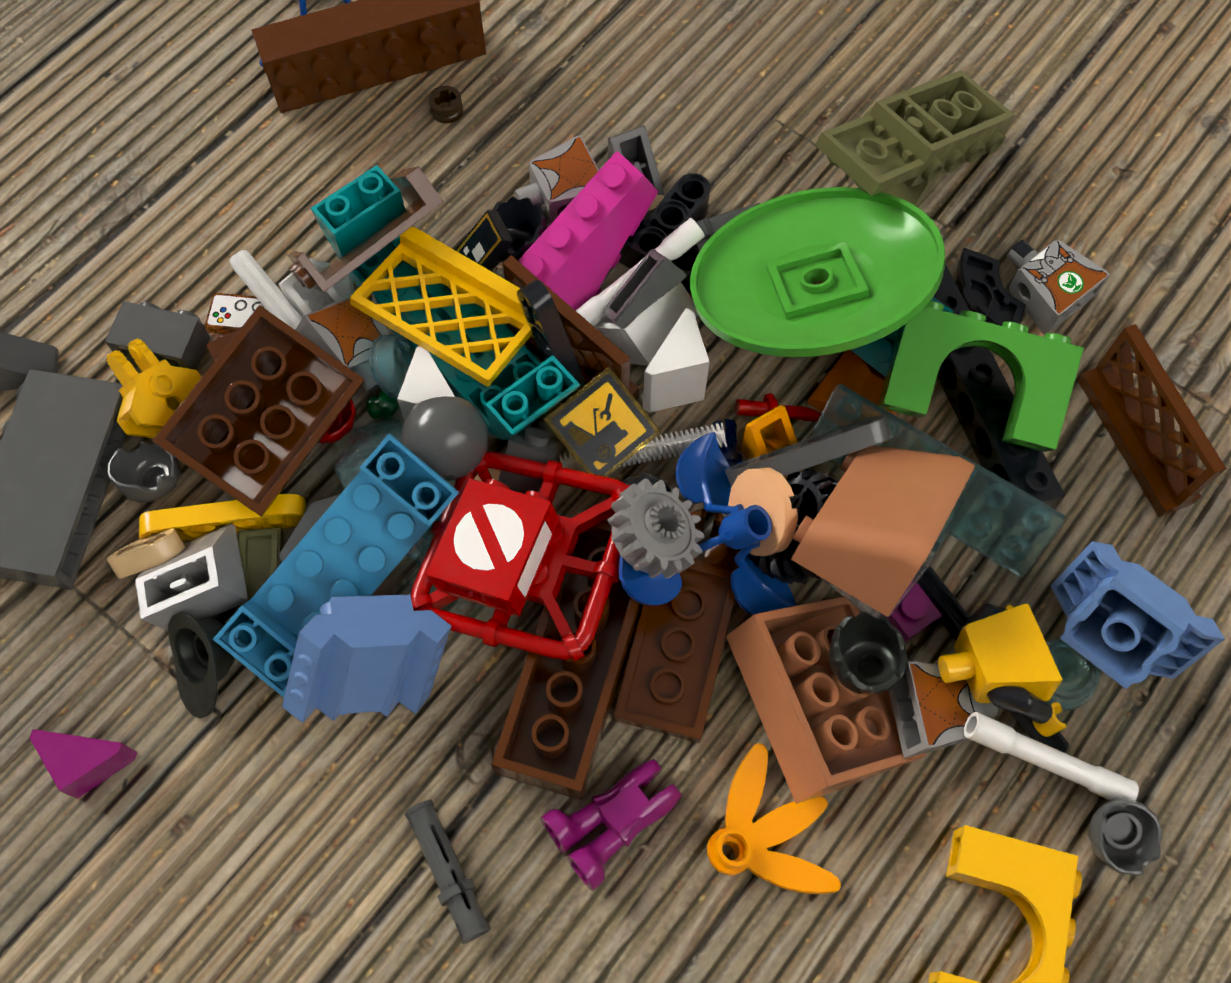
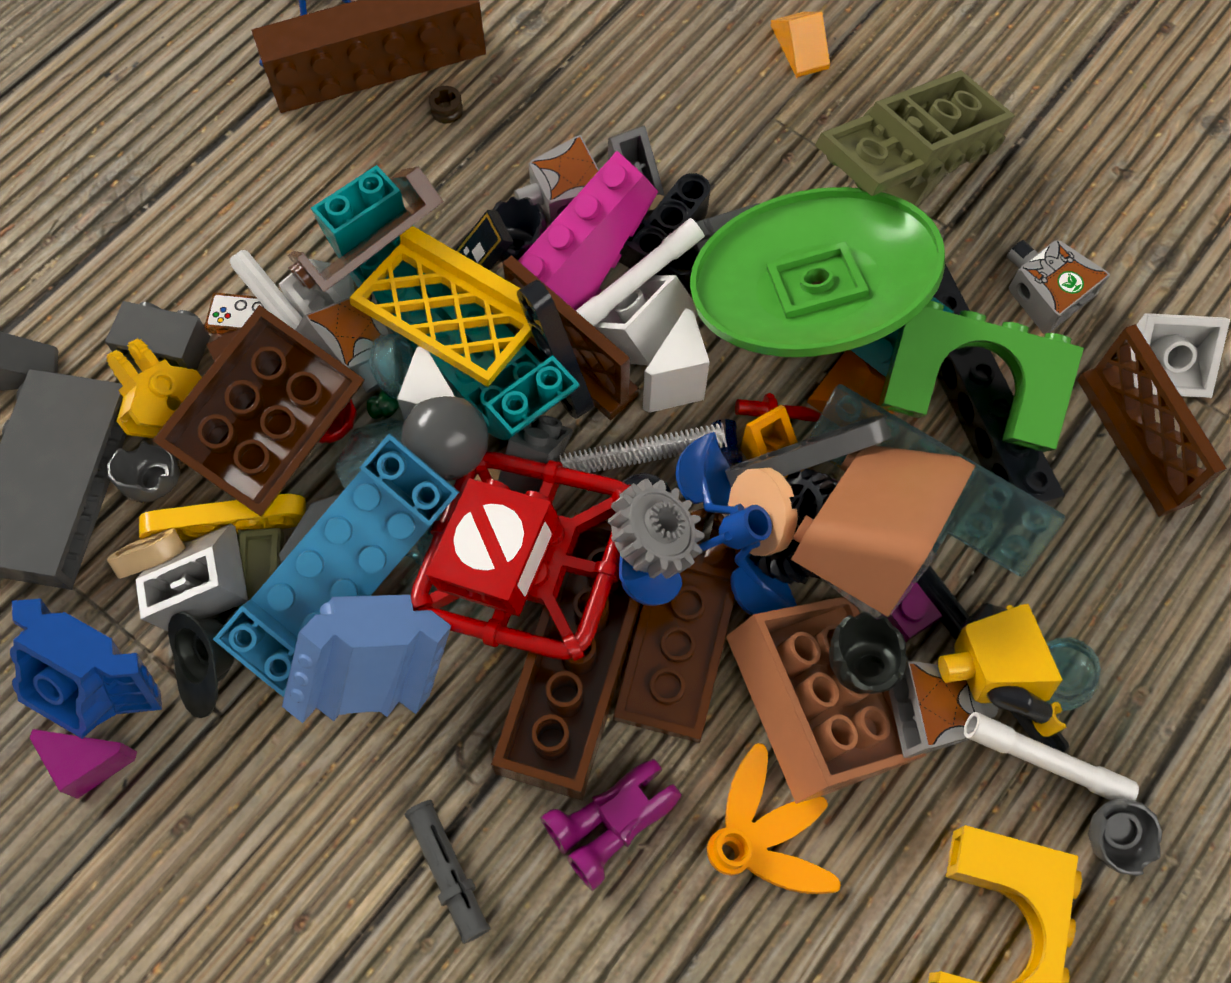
piece [544,367,661,477] -> none
dark grey slope [603,249,687,328] -> none
black tile [957,248,1026,326] -> none
medium blue slope [1050,541,1225,689] -> none
none -> blue slope [10,598,162,739]
none -> light orange slope [771,12,830,78]
none -> white slope [1130,313,1230,398]

